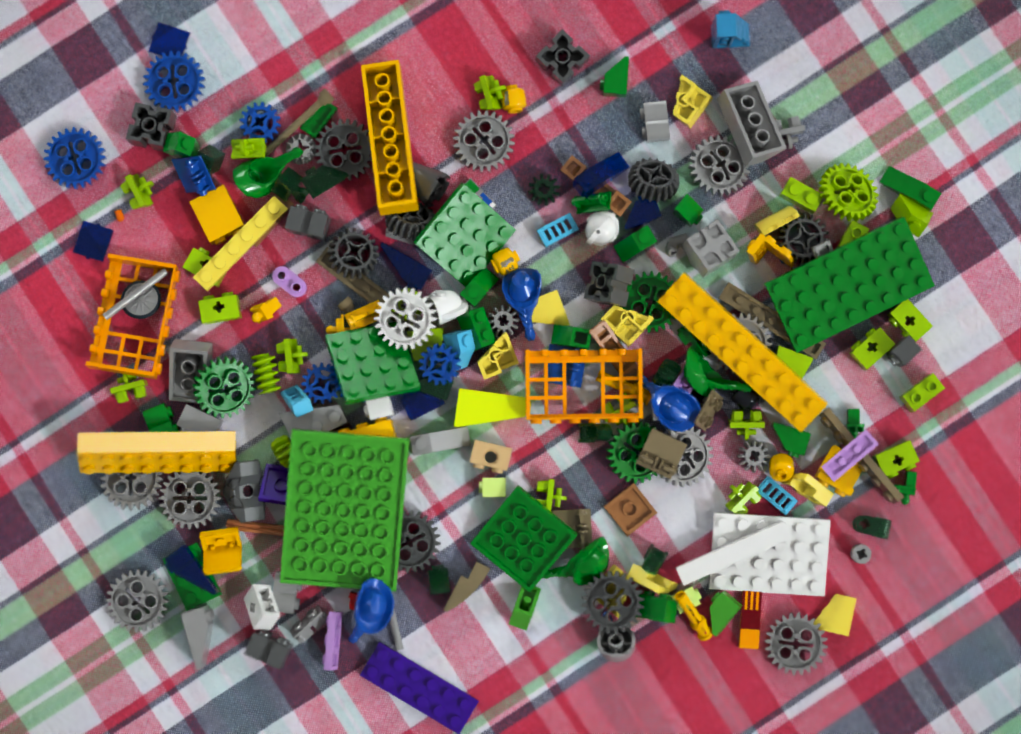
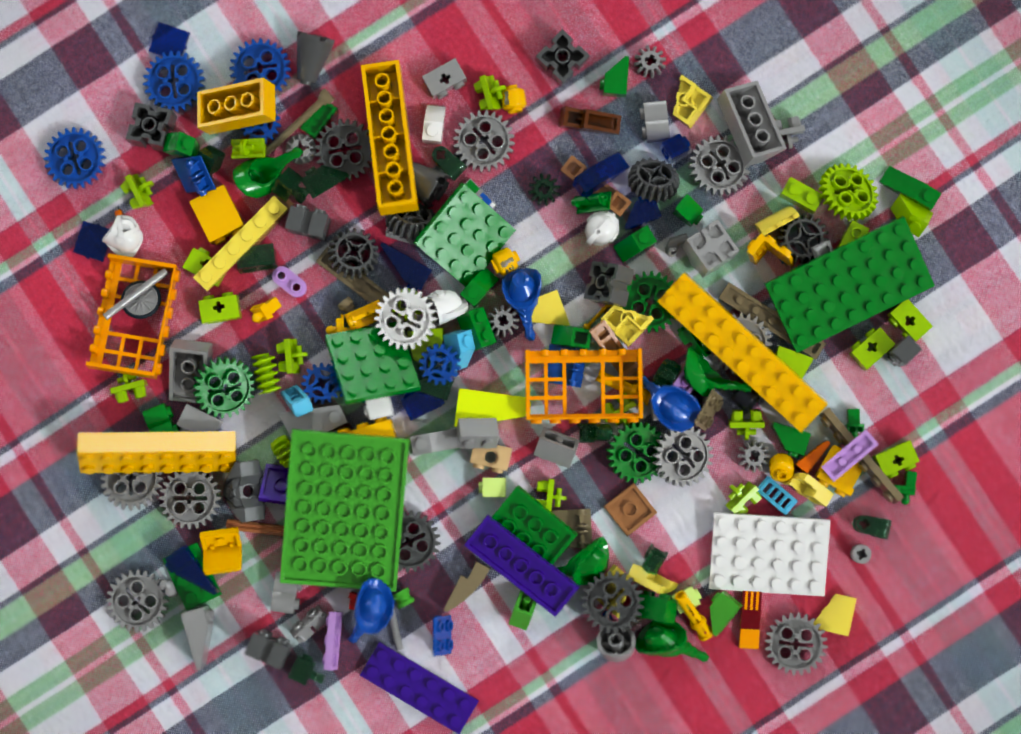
white brick [244,584,280,630] -> none
clear green slope [428,564,451,595] -> none
light yellow slope [477,332,519,380] -> none
medium azure slope [536,213,579,248] -> none
dark tan hinge [636,428,687,479] -> none
white tile [676,521,790,586] -> none
dark azure wedge [711,10,750,49] -> none
lime brick [899,373,945,412] -> none
none -> white helmet [102,215,144,257]
none -> light grey arm [159,579,178,597]
none -> yellow brick [197,78,276,135]
none -> blue gear [229,38,292,97]
none -> clear green hinge [237,243,278,274]
none -> clear green brick [288,653,325,685]
none -> dark grey cone [297,31,335,86]
none -> bright green wheel [393,587,415,610]
none -> light grey brick [422,58,467,99]
none -> white slope [422,105,446,145]
none -> clear green piece [432,146,467,181]
none -> blue hinge [433,615,453,657]
none -> light grey brick [456,418,499,449]
none -> dark purple plate [464,515,580,617]
none -> light grey brick [533,427,580,468]
none -> reddish brown slope [558,106,621,135]
none -> yellow hinge [583,304,613,330]
none -> light grey gear [634,45,666,78]
none -> green hat [635,620,709,662]
none -> clear blue slope [659,133,690,164]
none -> orange slope [794,441,831,473]

